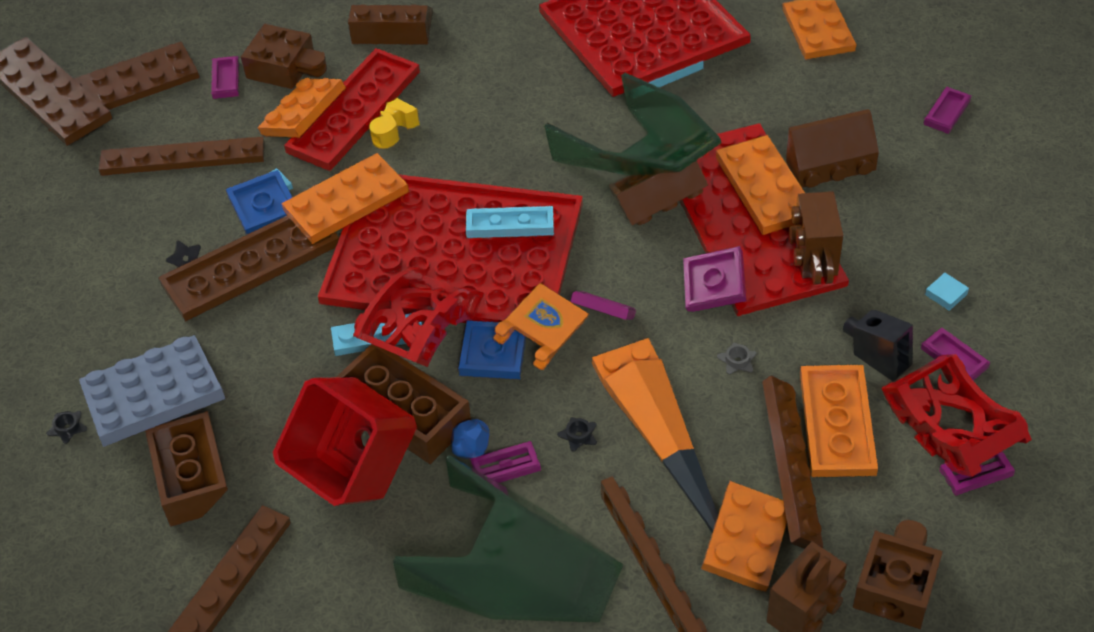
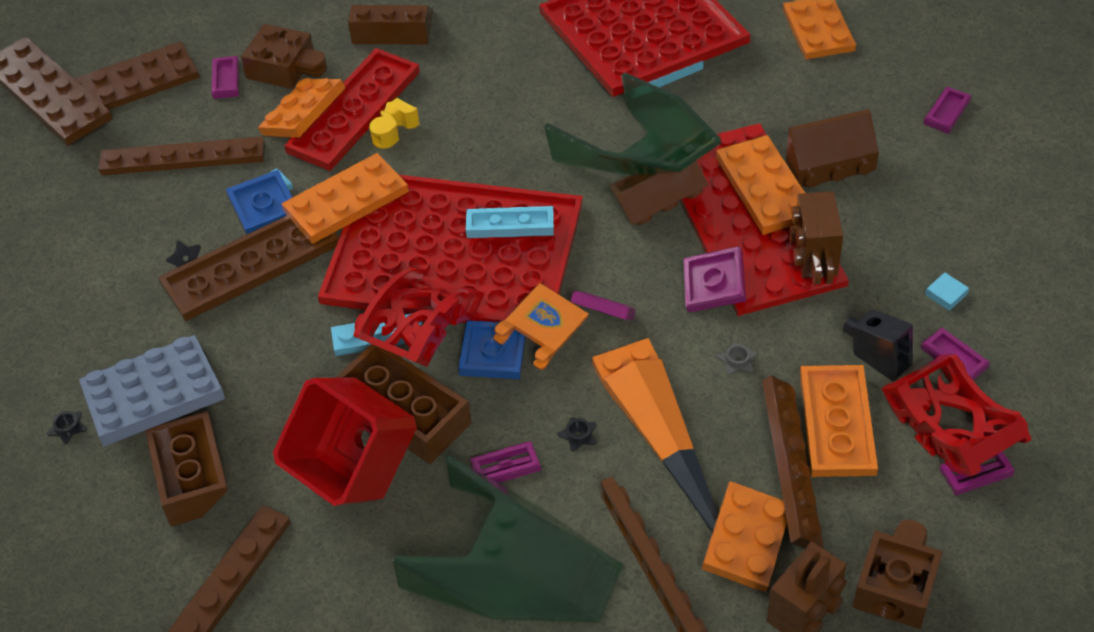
blue rock [451,419,490,459] -> none

